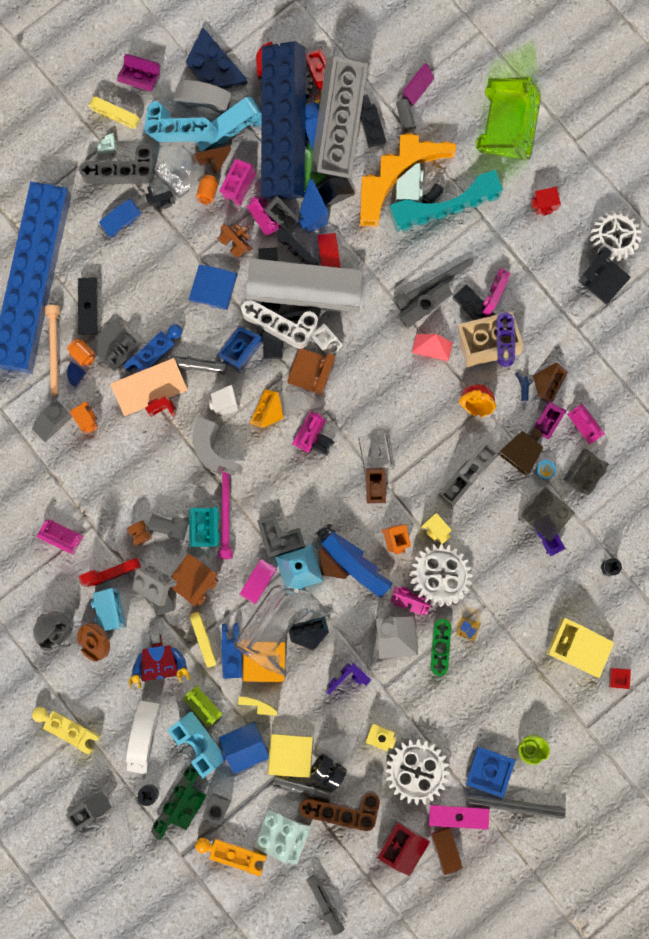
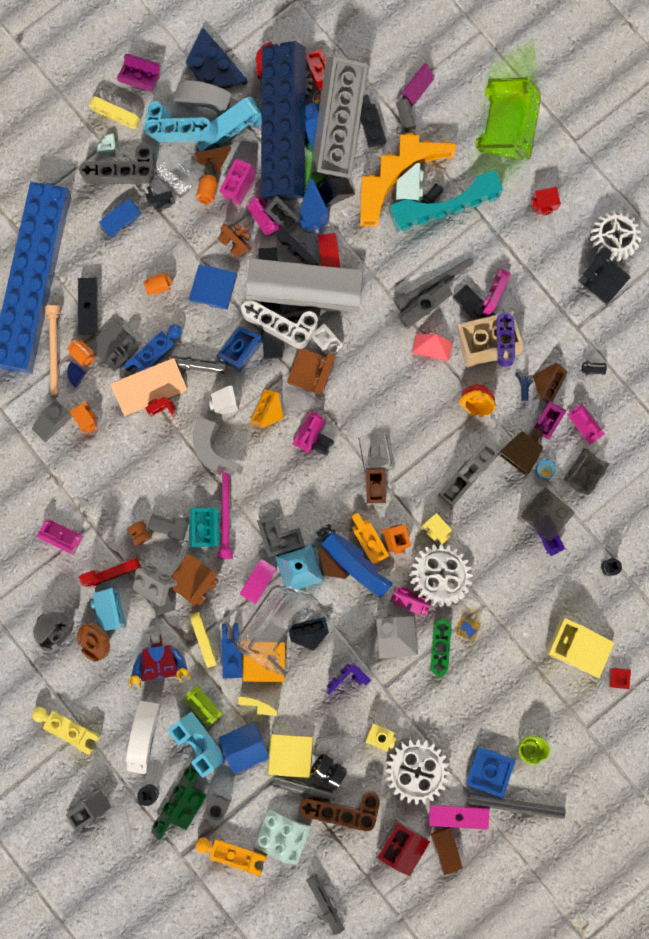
none -> orange brick [143,272,173,295]
none -> light orange hinge [351,513,389,565]
none -> black pin [581,361,607,376]

